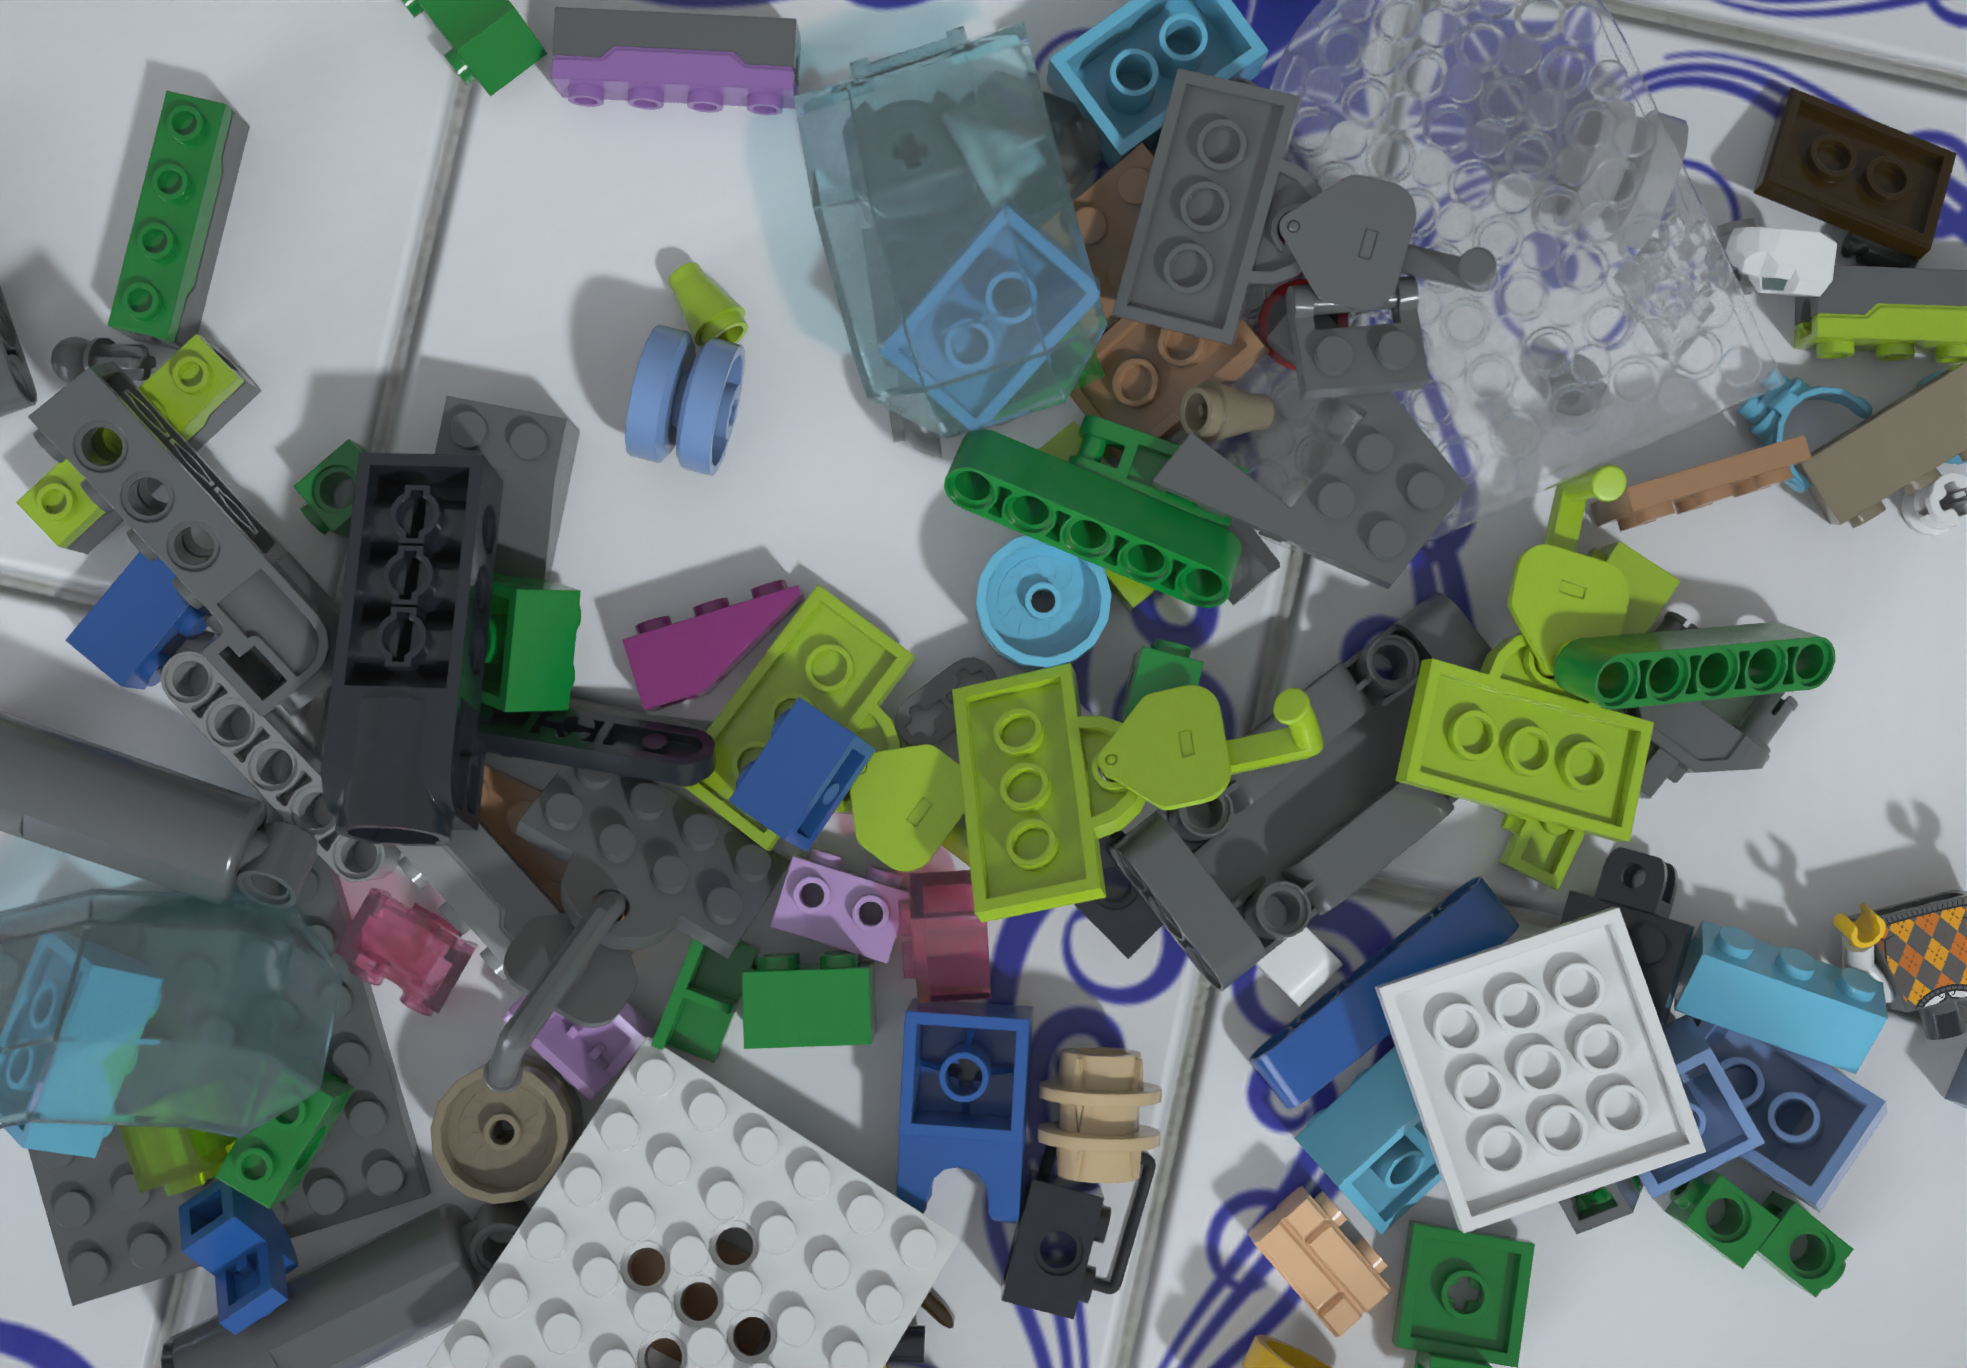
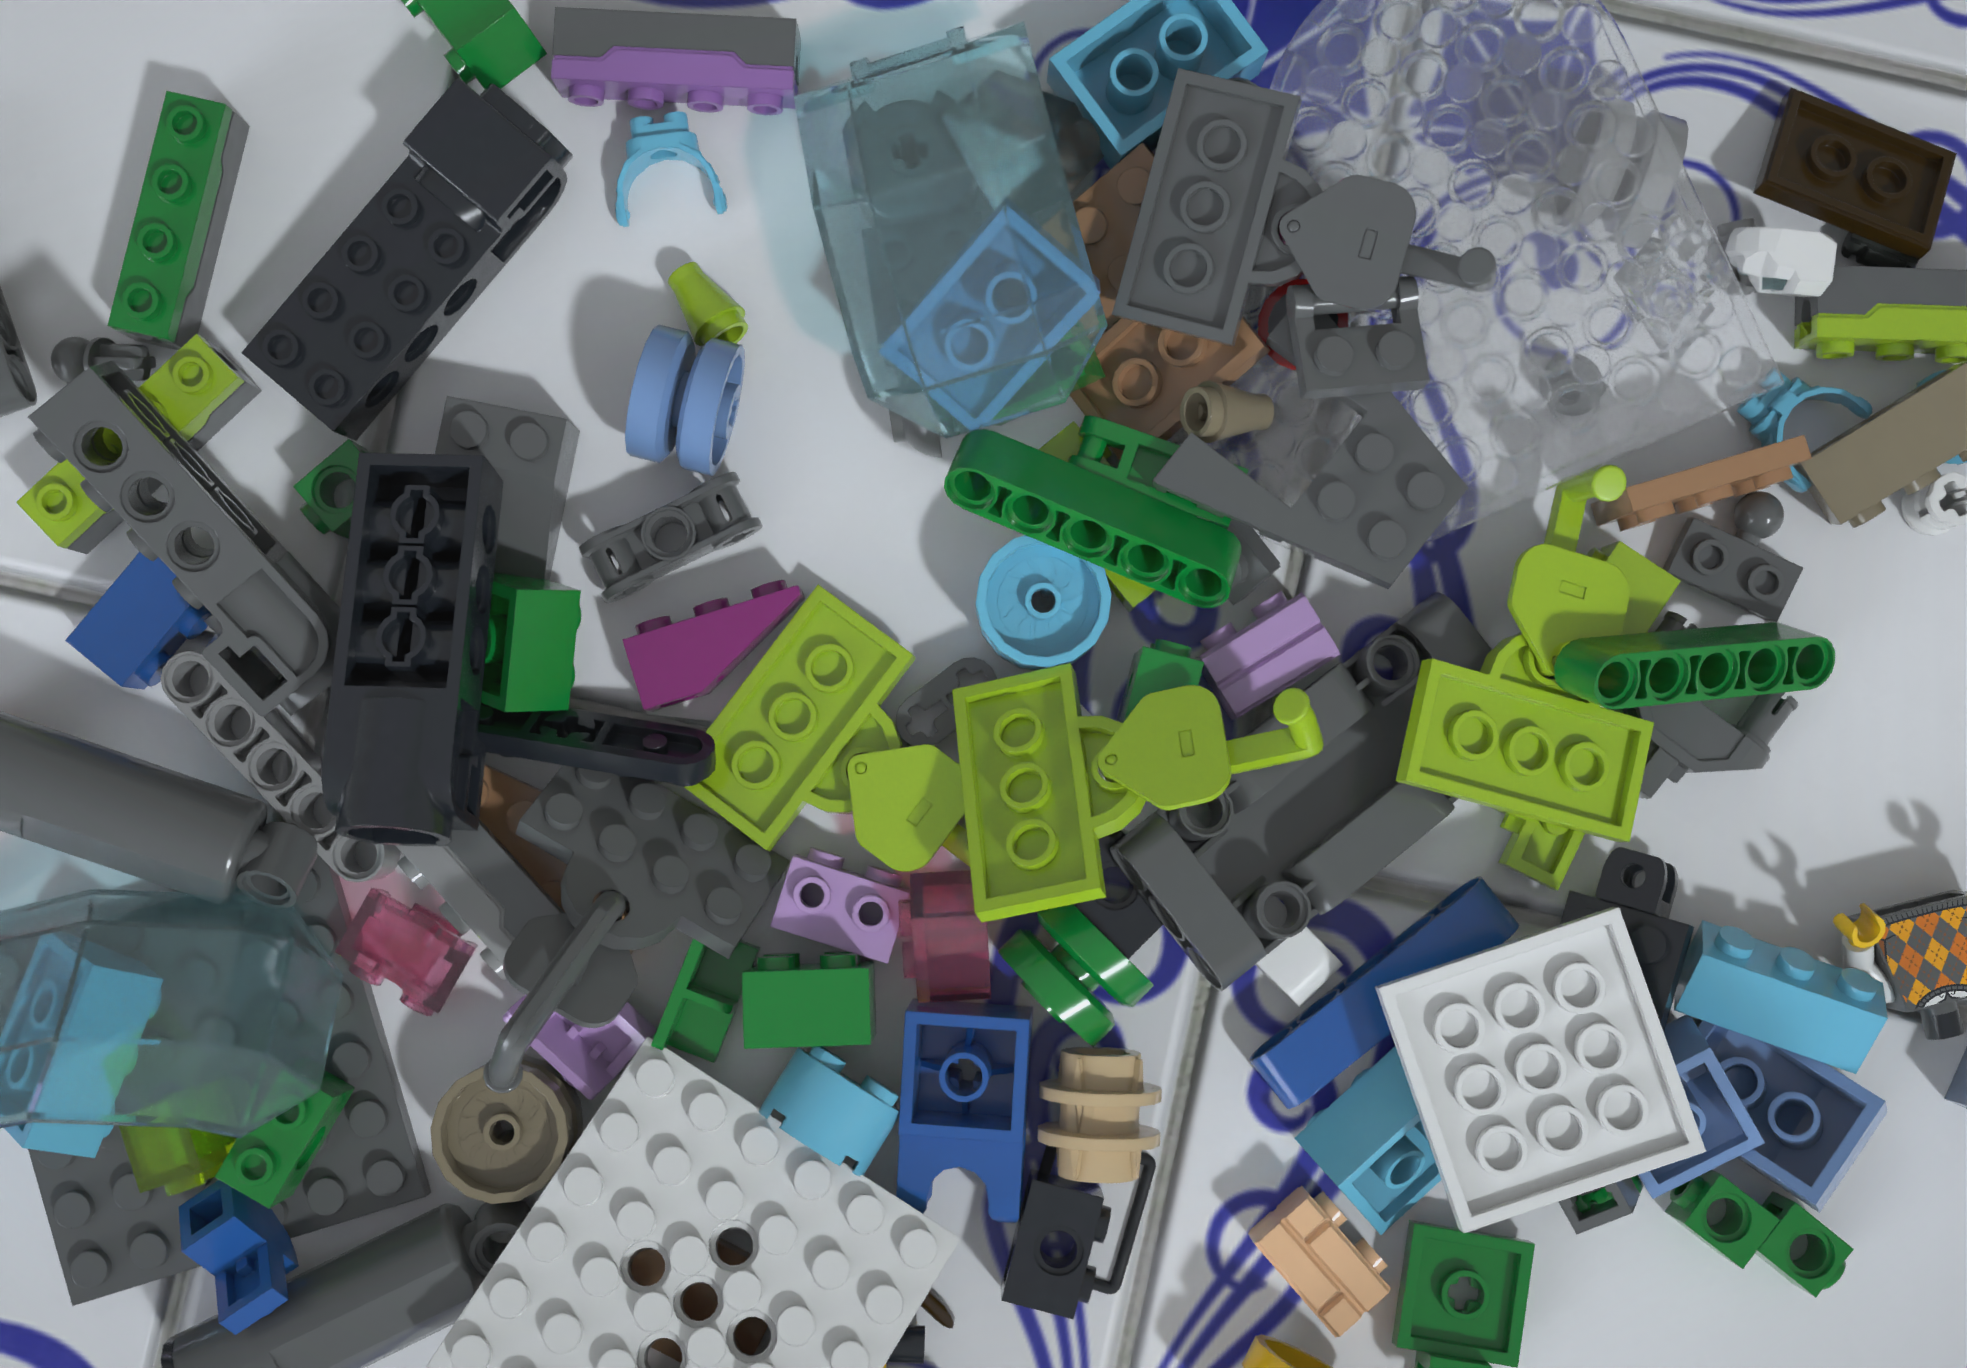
blue brick [729,697,876,852] -> none
none -> black brick [241,78,573,441]
none -> dark grey piece [579,472,763,603]
none -> medium azure helmet [615,111,728,227]
none -> medium azure brick [759,1046,900,1177]
none -> green wheel [998,904,1154,1047]
none -> lavender brick [1195,591,1341,720]
none -> dark grey plate [1663,491,1803,622]

